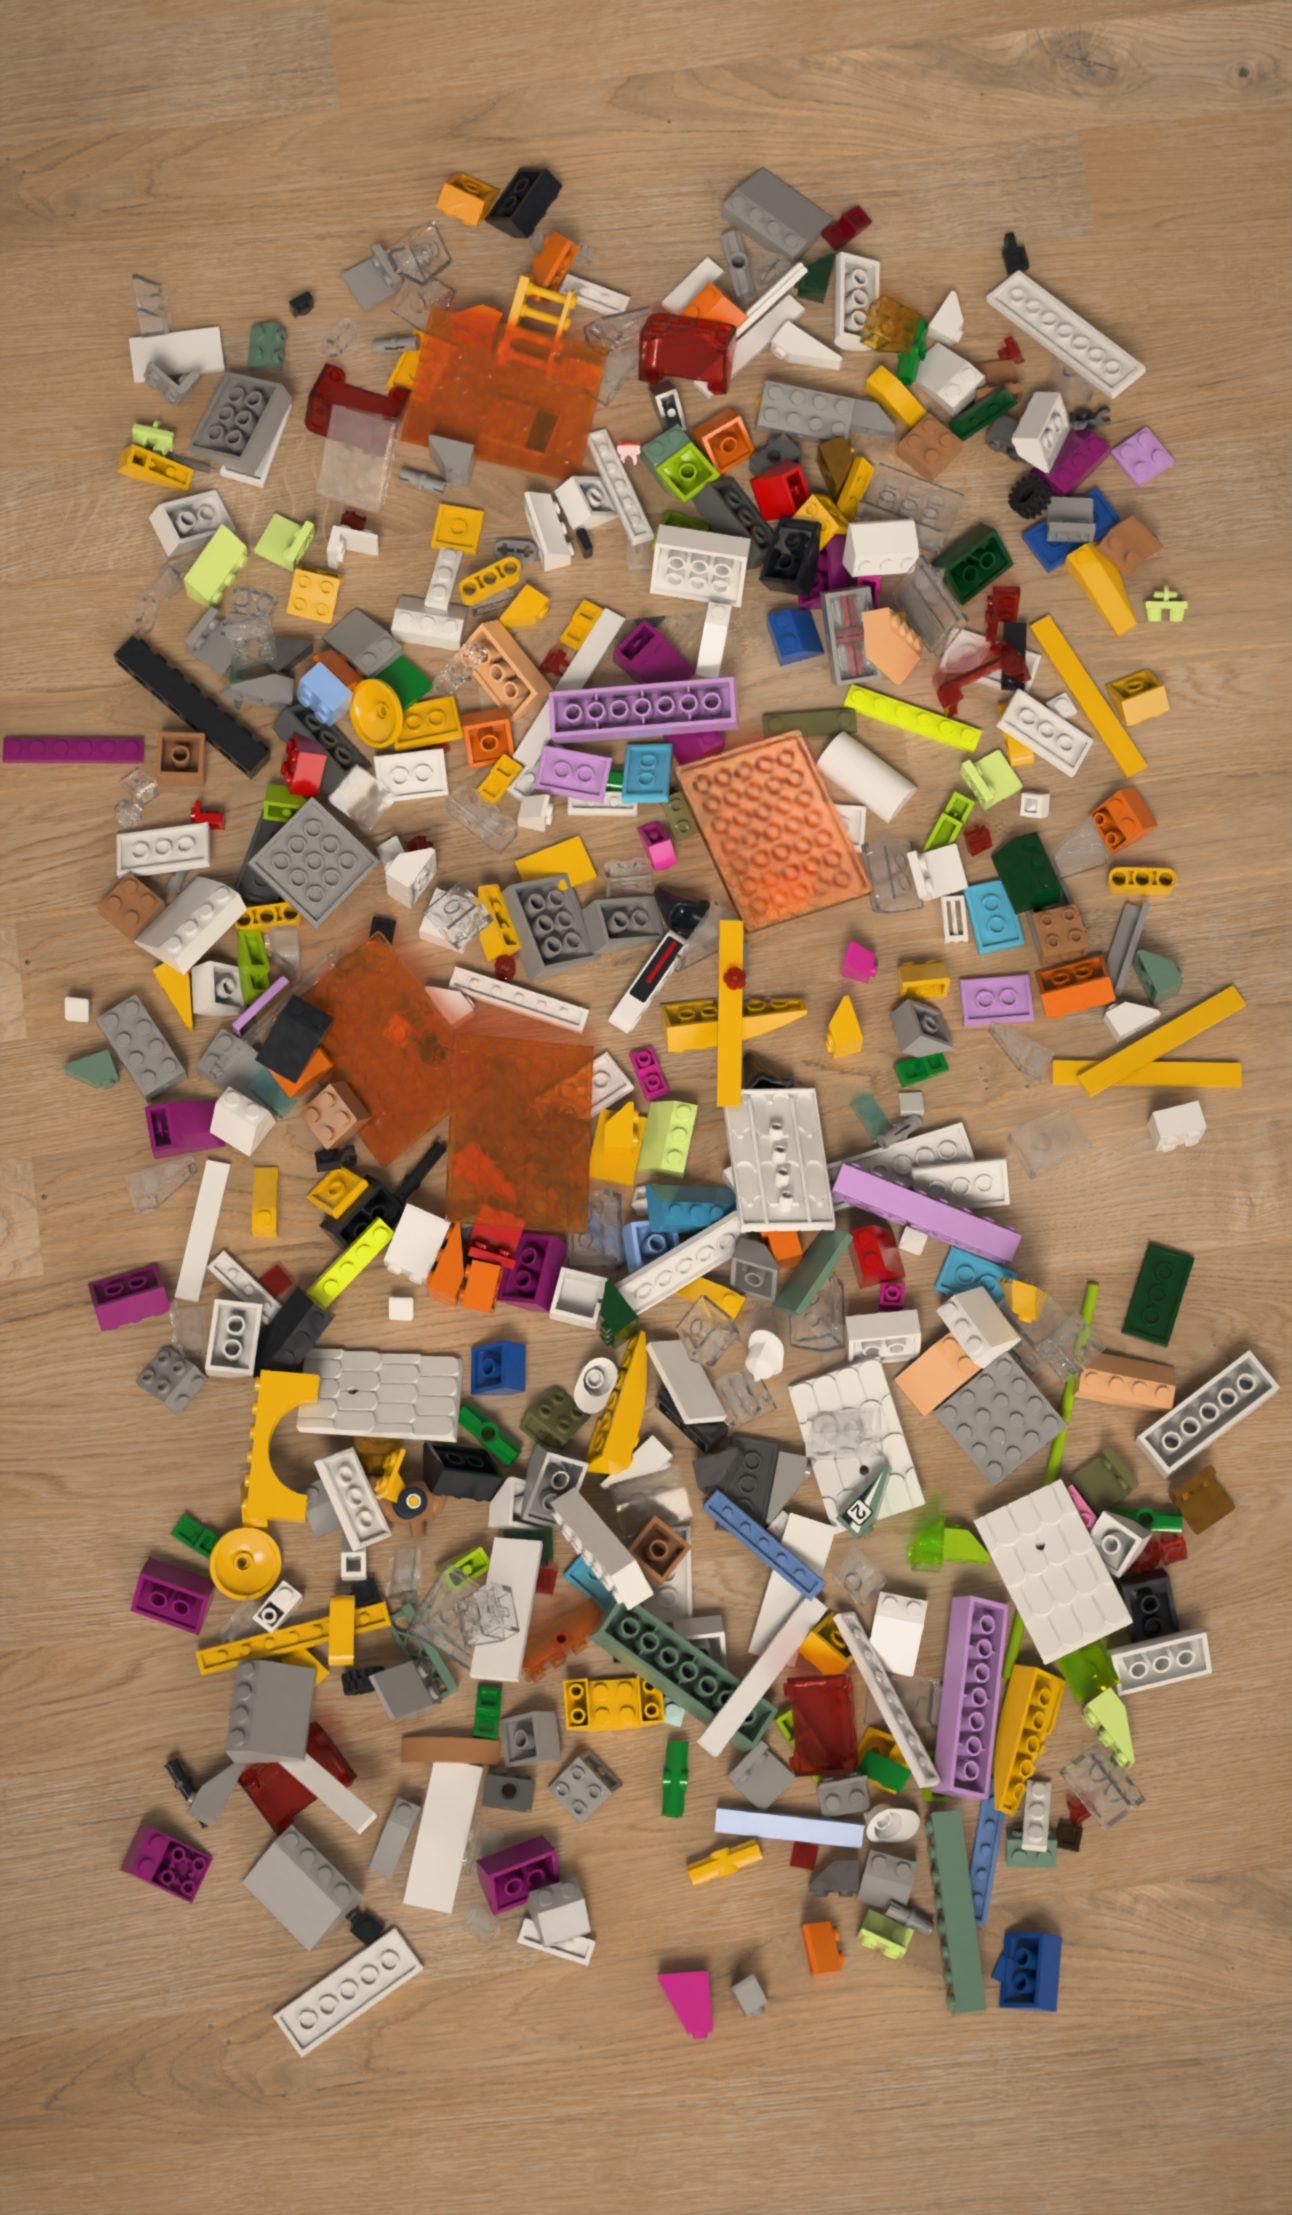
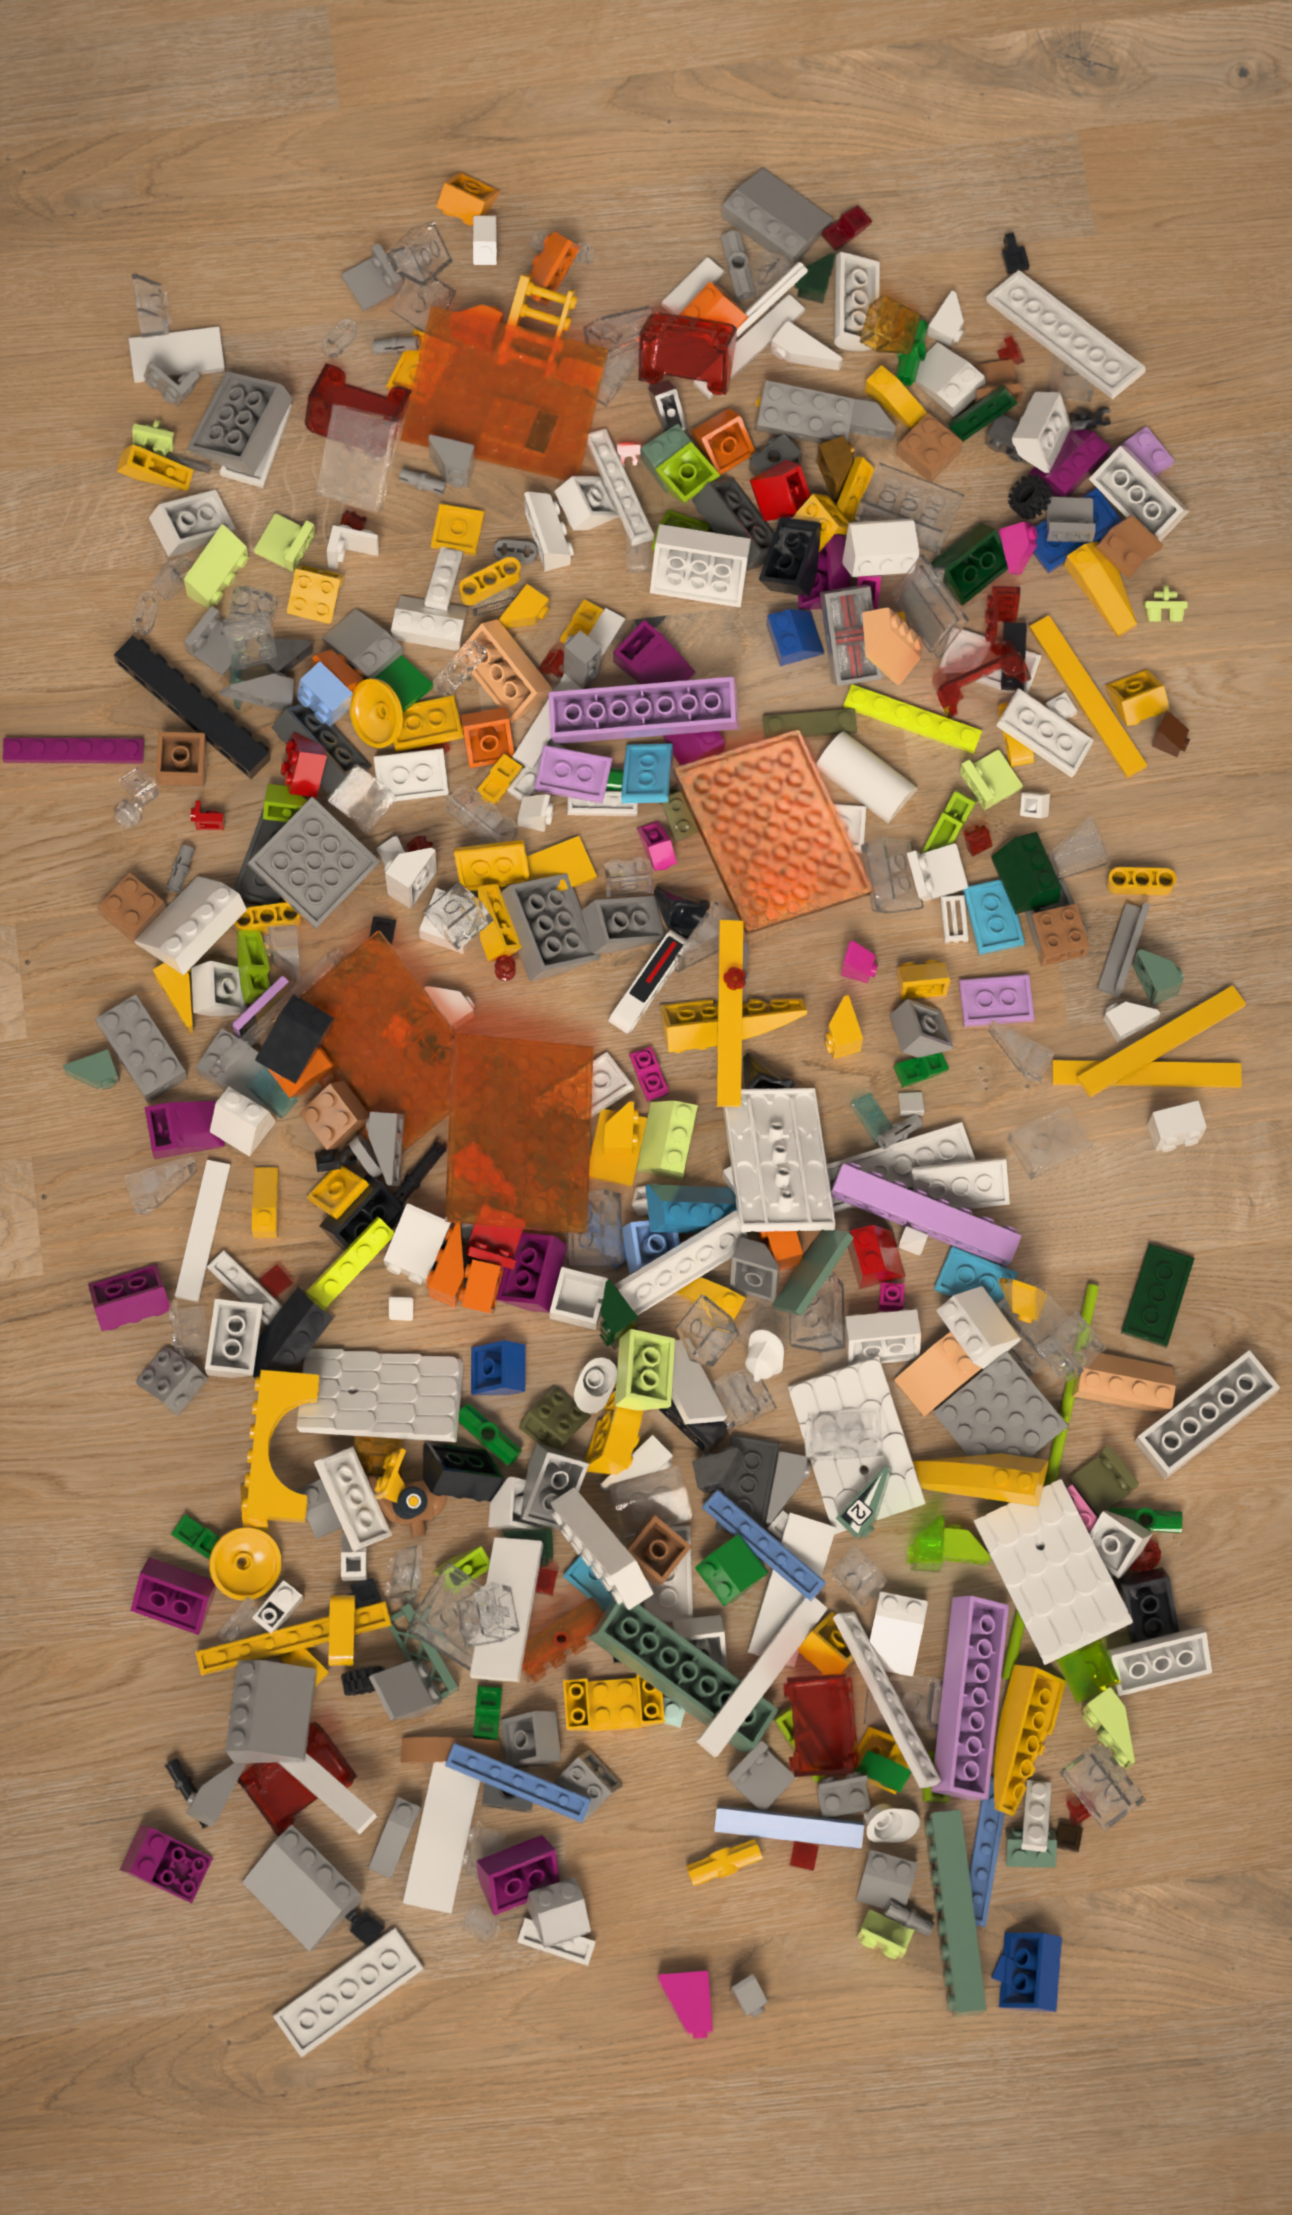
white slope [65,996,91,1022] -> none
white tile [116,822,210,879] -> none
sand green bracket [247,322,287,372] -> none
black plate [289,291,314,318] -> none
white plate [448,966,589,1034] -> none
black slope [484,168,563,239] -> none
white plate [559,274,630,320] -> none
black tile [576,528,593,559] -> none
green piece [662,1741,689,1818] -> none
white slope [695,602,732,678] -> none
orange slope [801,1921,845,1979] -> none
flat silver slope [808,1860,859,1897] -> none
orange slope [1035,954,1116,1019] -> none
orange slope [1088,787,1158,854] -> none
clear red tile [1160,1534,1188,1566] -> none
pearl gold bracket [1168,1465,1235,1535] -> none
none -> light grey beam [349,1135,382,1178]
none -> light grey slope [366,1112,405,1186]
none -> medium blue tile [445,1743,591,1823]
none -> yellow tile [454,840,531,892]
none -> white slope [473,215,497,265]
none -> light grey brick [563,630,601,689]
none -> yellowish green slope [615,1329,675,1411]
none -> green slope [695,1534,769,1606]
none -> yellow wedge [913,1453,1049,1507]
none -> dark pink slope [999,522,1038,575]
none -> white brick [1089,446,1190,542]
none -> reddish brown slope [1152,711,1190,757]

